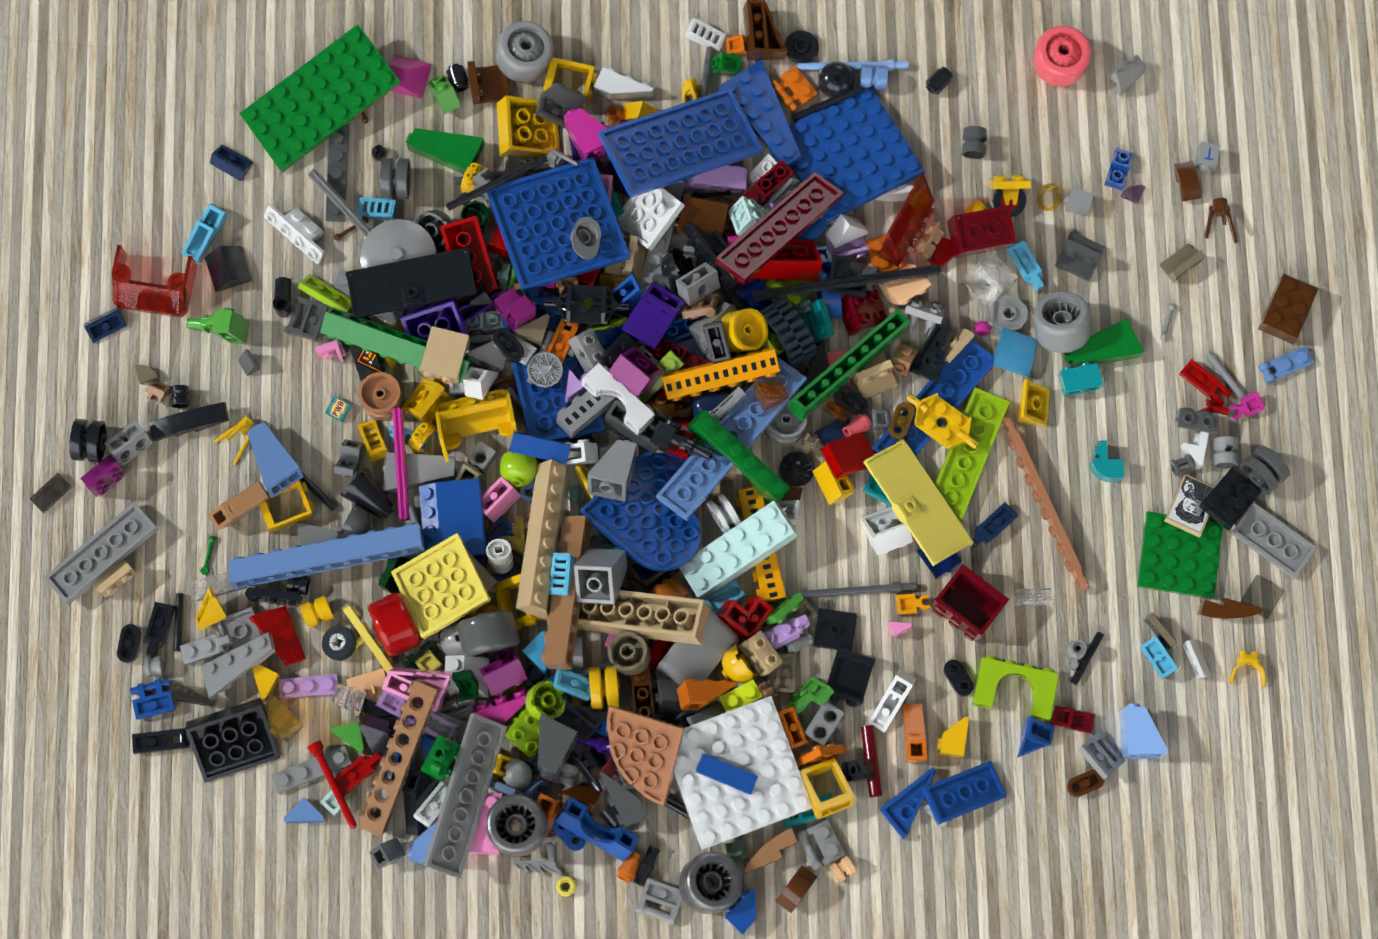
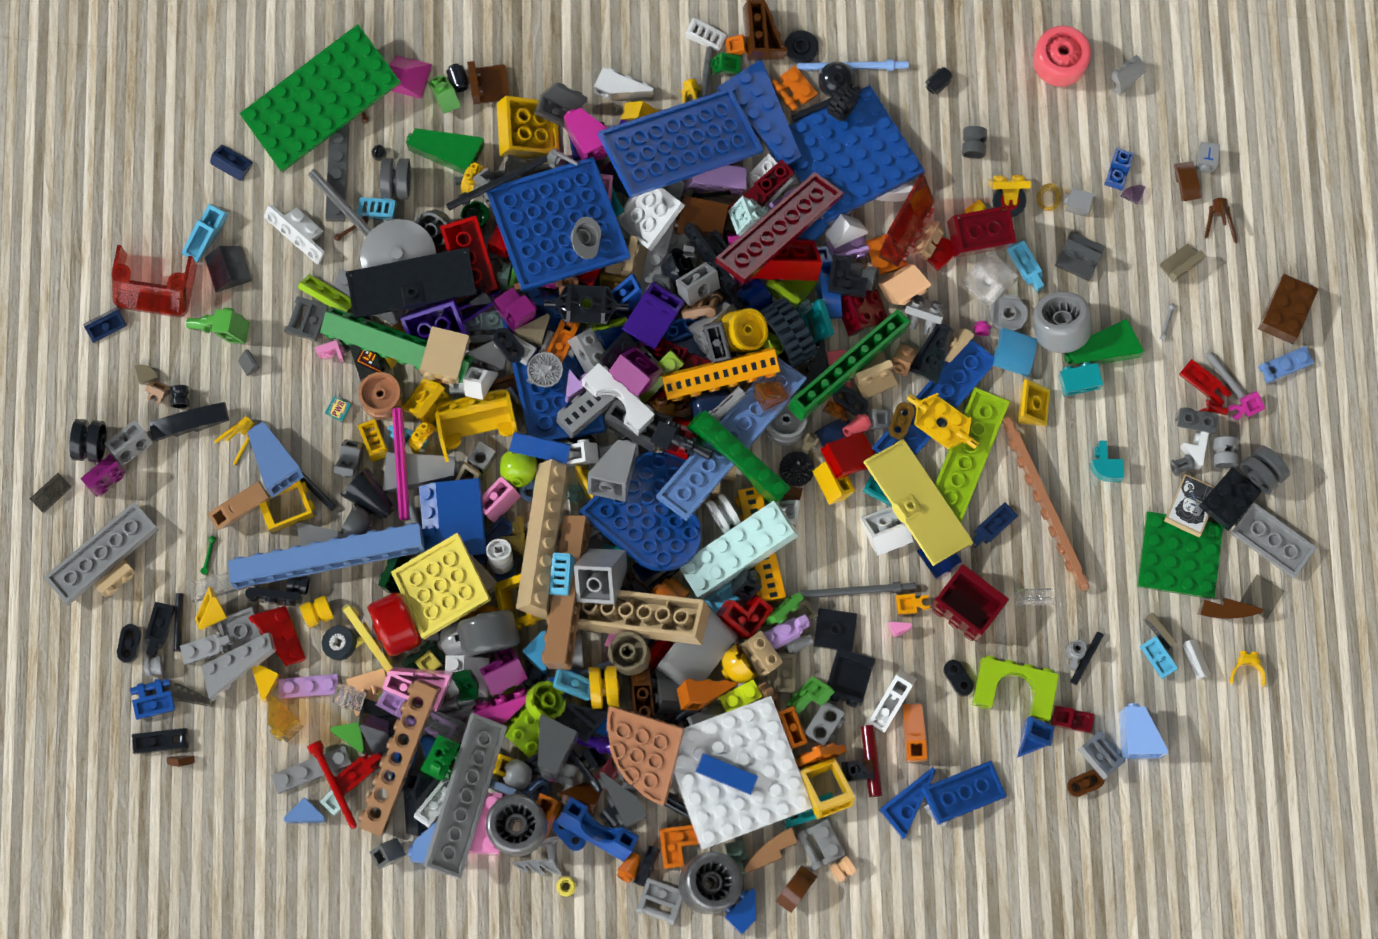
black slope [185,698,280,782] -> none
black piece [273,277,293,318] -> none
light grey wheel [496,21,553,82] -> none
yellow window [543,57,598,107] -> none
clear orange plate [605,104,625,124] -> none
black axle [752,264,941,301] -> none
medium blue wheel [860,64,888,90] -> none
yellow slope [936,717,969,758] -> none
none -> reddish brown tile [167,755,195,767]
none -> orange plate [659,825,699,869]
none -> black brick [731,570,762,602]
none -> black tyre [827,85,859,122]

